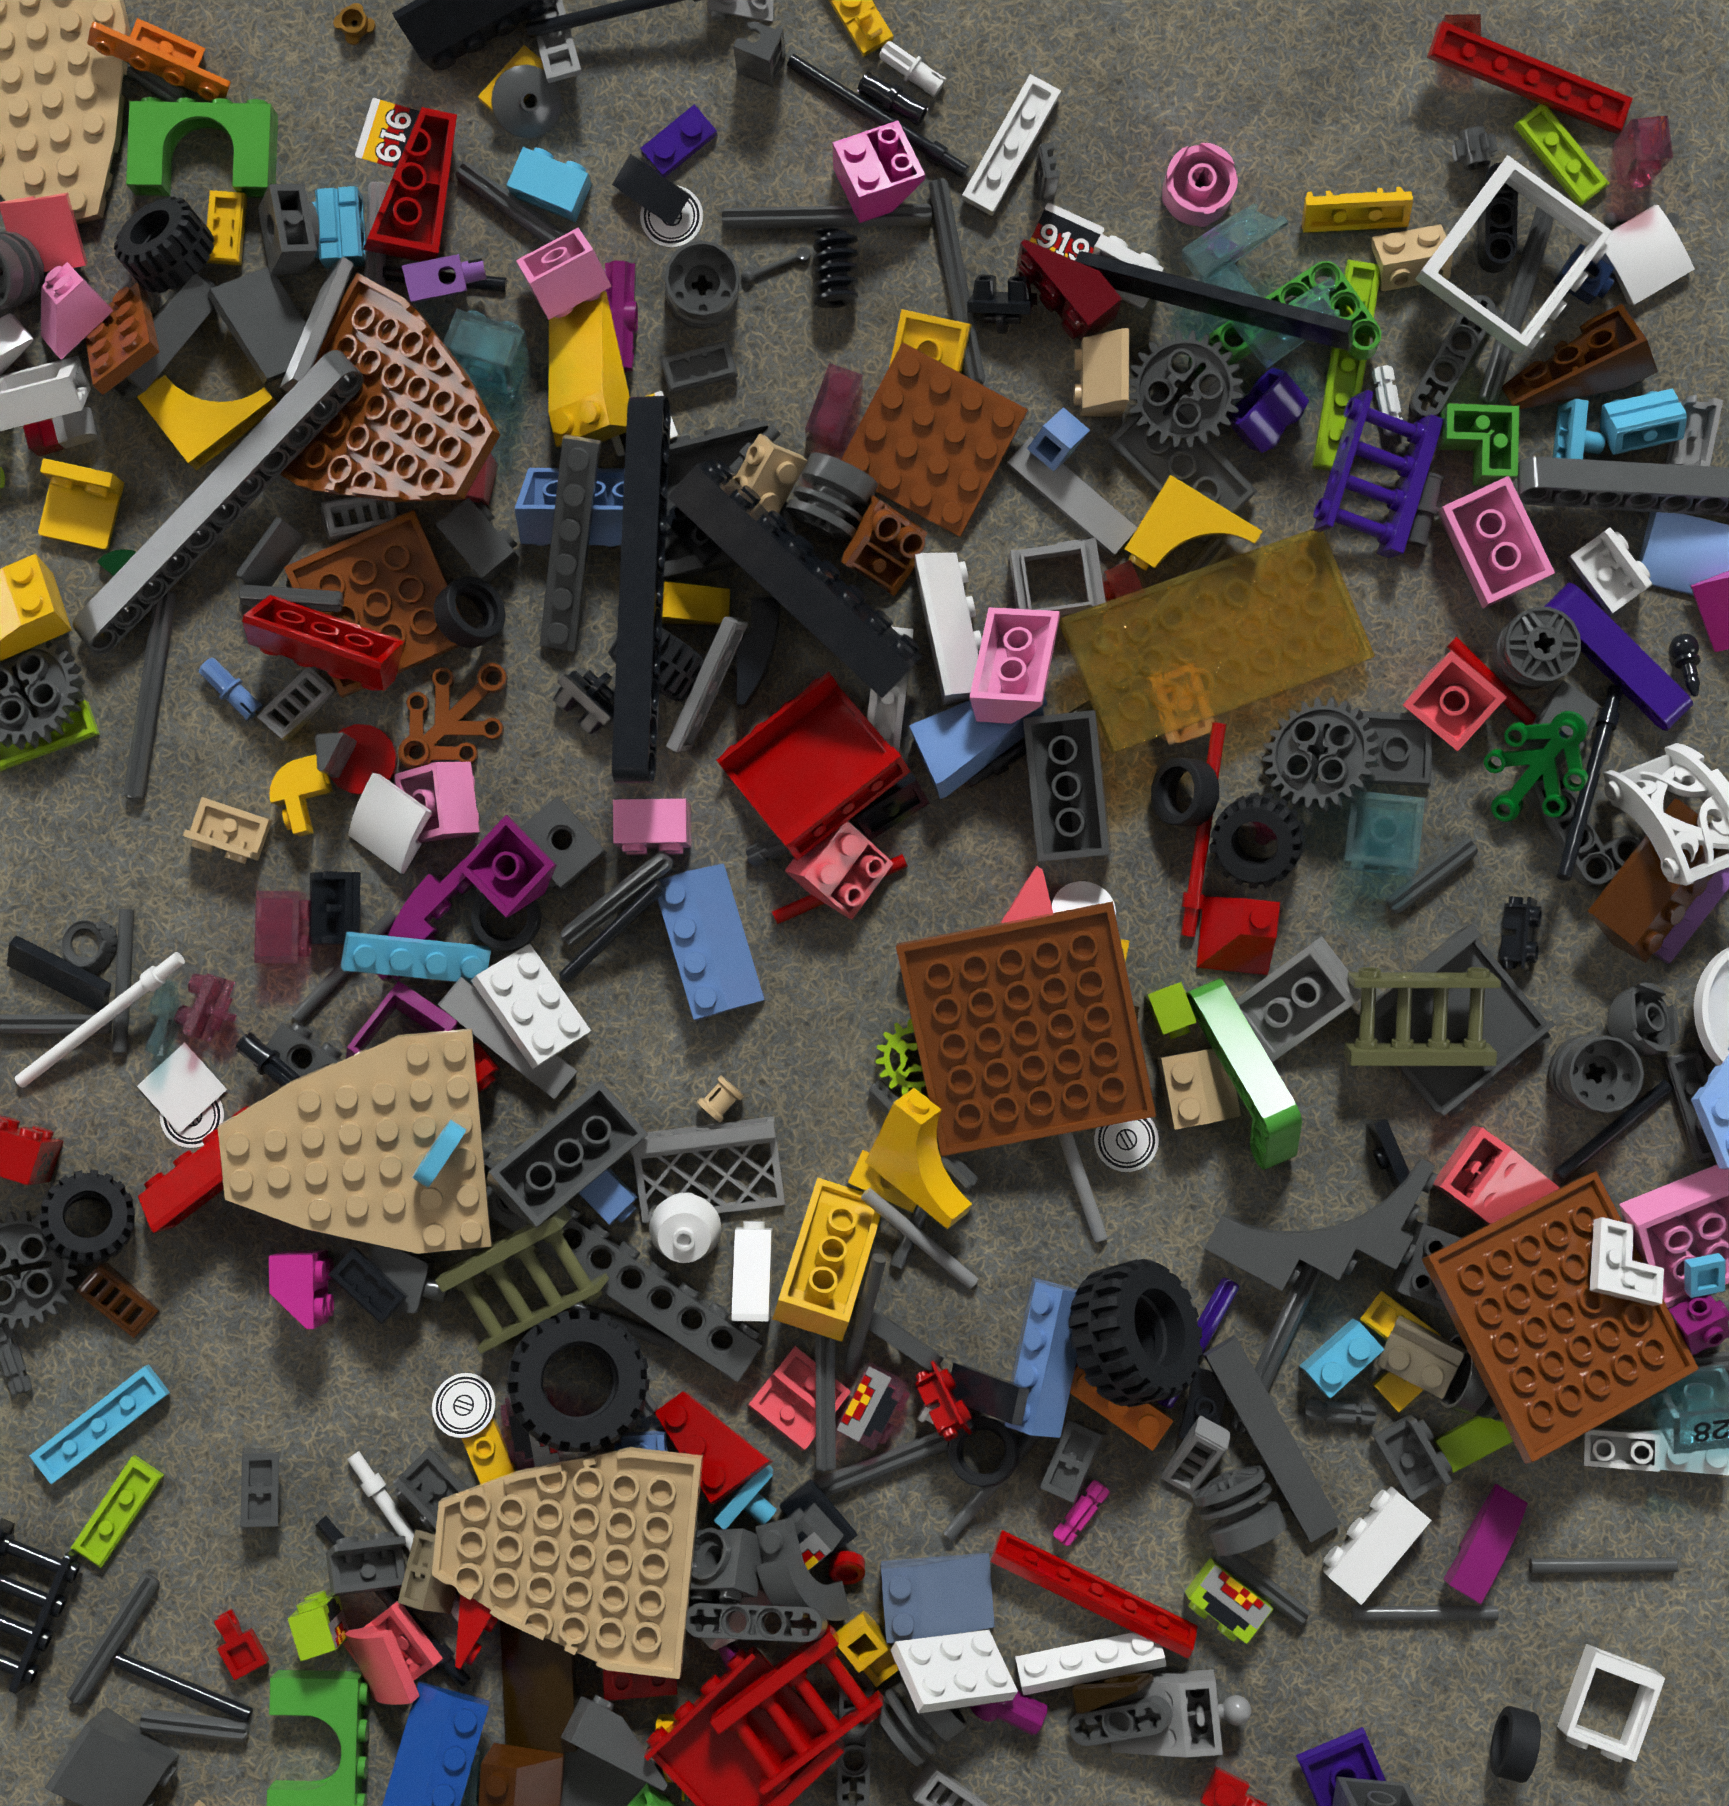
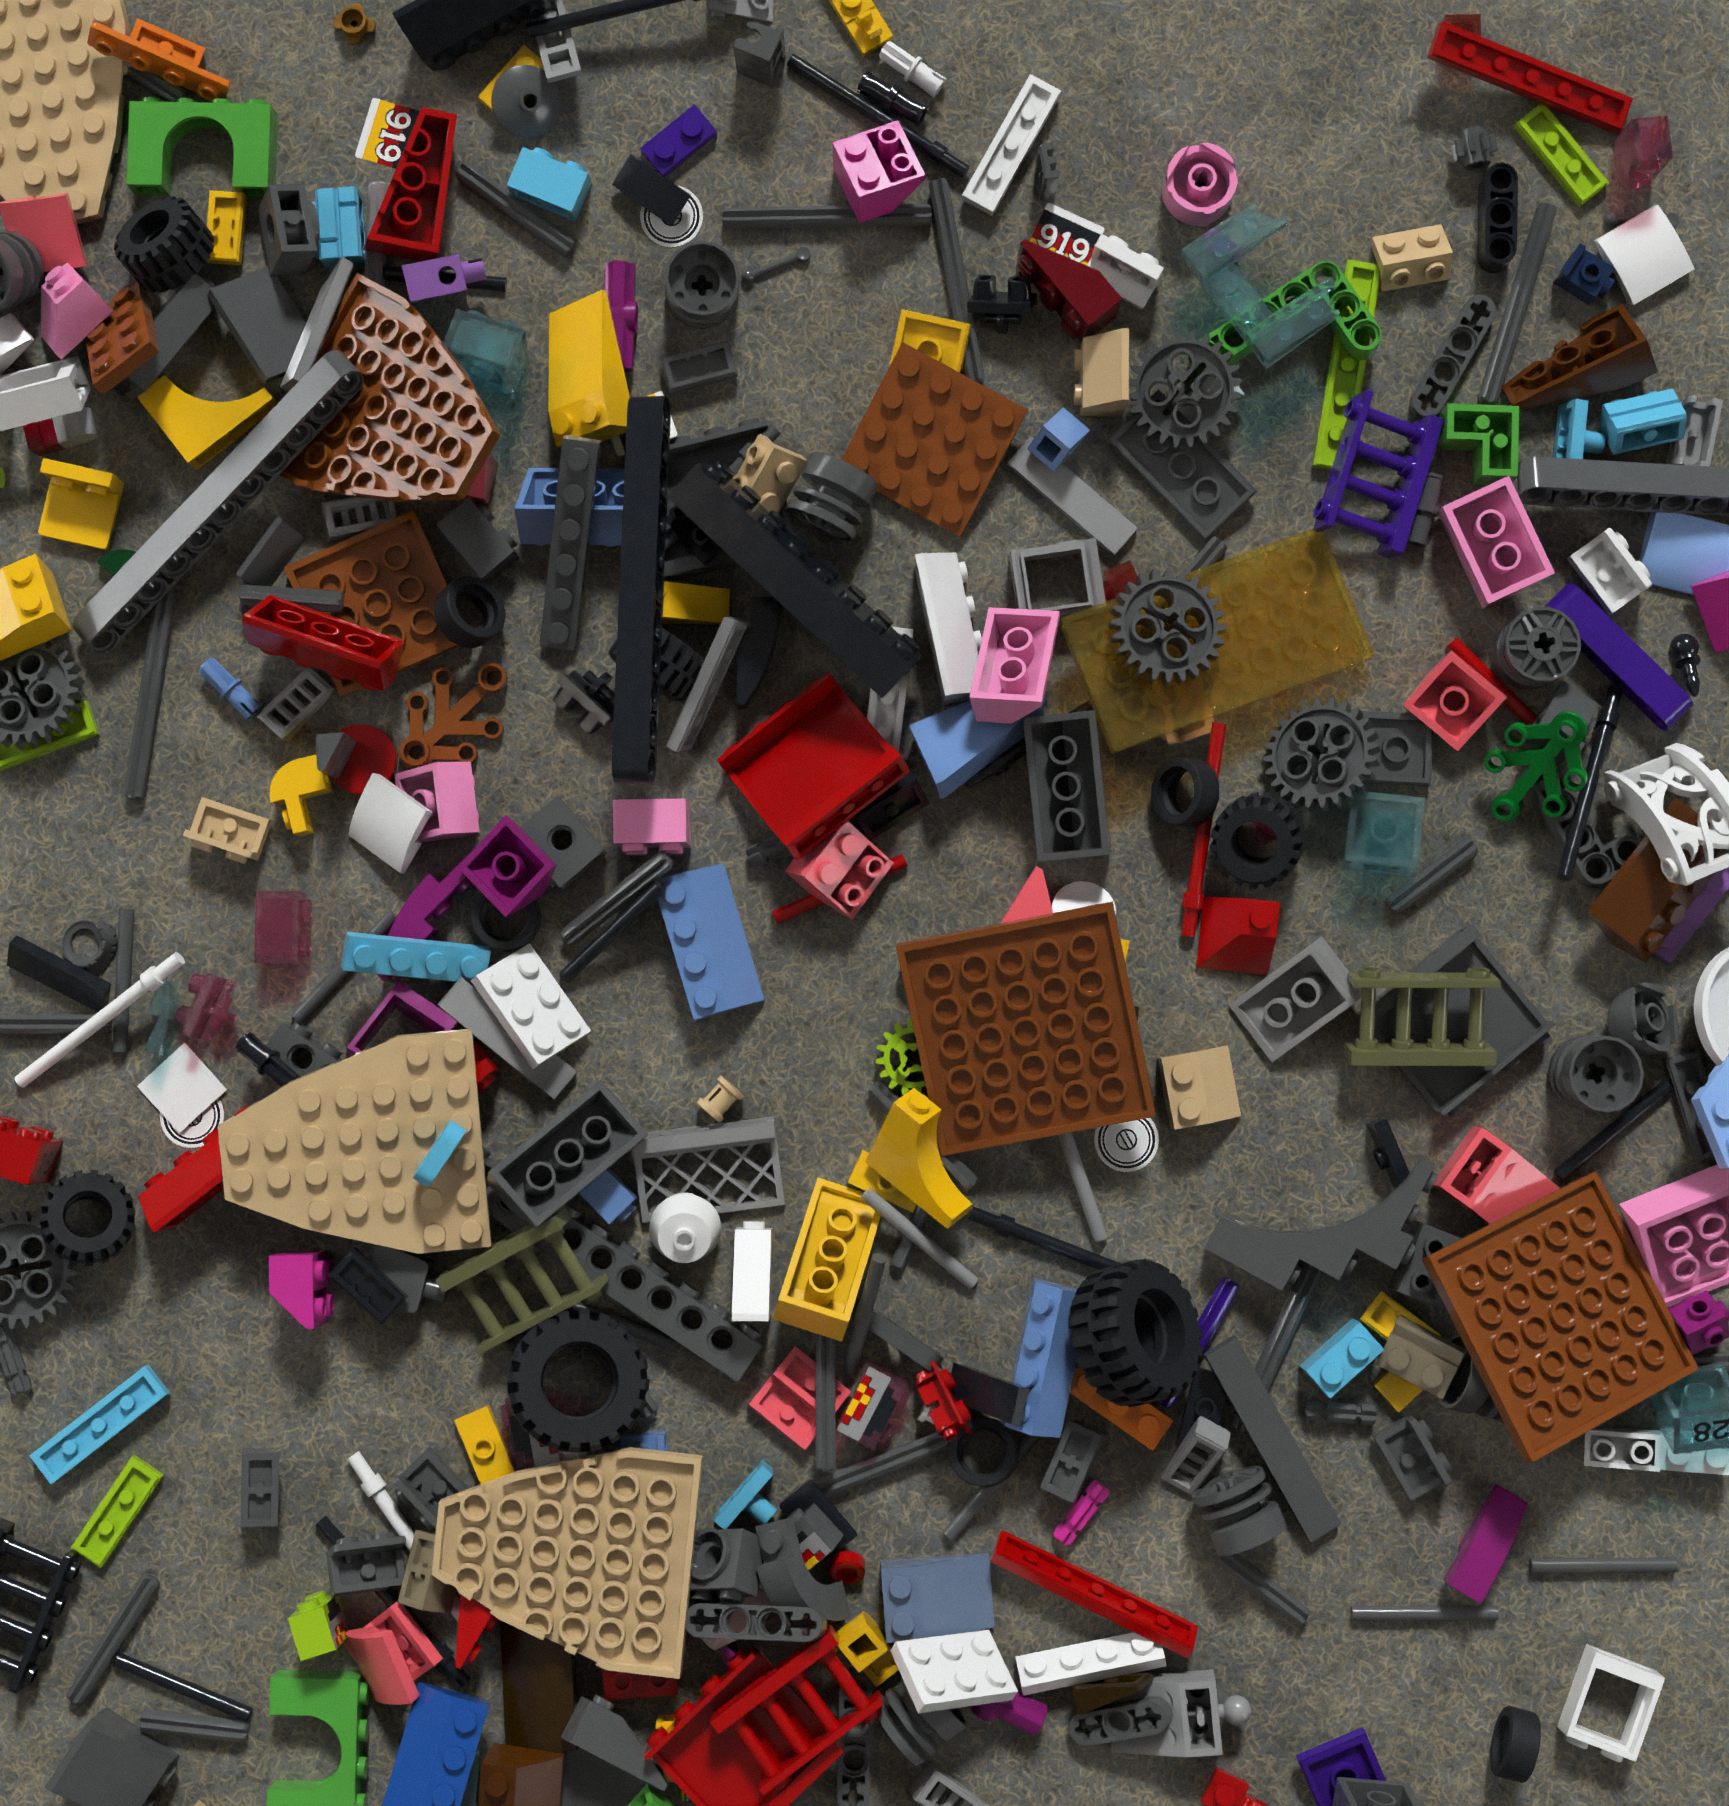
reddish brown slope [76,1263,160,1338] -> none
red plate [214,1608,269,1681] -> none
black hinge [309,871,361,945] -> none
white sticker [432,1373,495,1438] -> none
bright pink brick [516,228,612,320] -> none
red wing [654,1391,773,1504] -> none
clear pink brick [805,363,863,450] -> none
black piece [813,228,858,308] -> none
dark orange slope [841,495,928,596] -> none
black tile [1075,251,1354,351] -> none
yellow arch [1125,475,1263,571] -> none
lime brick [1144,982,1197,1039] -> none
brick [1185,1557,1273,1644] -> none
beam [1186,978,1302,1170] -> none
dark purple brick [1227,367,1309,453] -> none
yellow plate [1301,187,1413,233] -> none
white brick [1322,1486,1432,1605] -> none
white axle [1372,365,1403,436] -> none
white window [1415,155,1613,355] -> none
lime tile [1434,1415,1513,1473] -> none
black hinge [1499,896,1542,971] -> none
white plate [1590,1217,1664,1306] -> none
medium azure plate [1684,1253,1726,1298] -> none
none -> black bar [968,1206,1121,1270]
none -> dark grey gear [1108,567,1227,686]

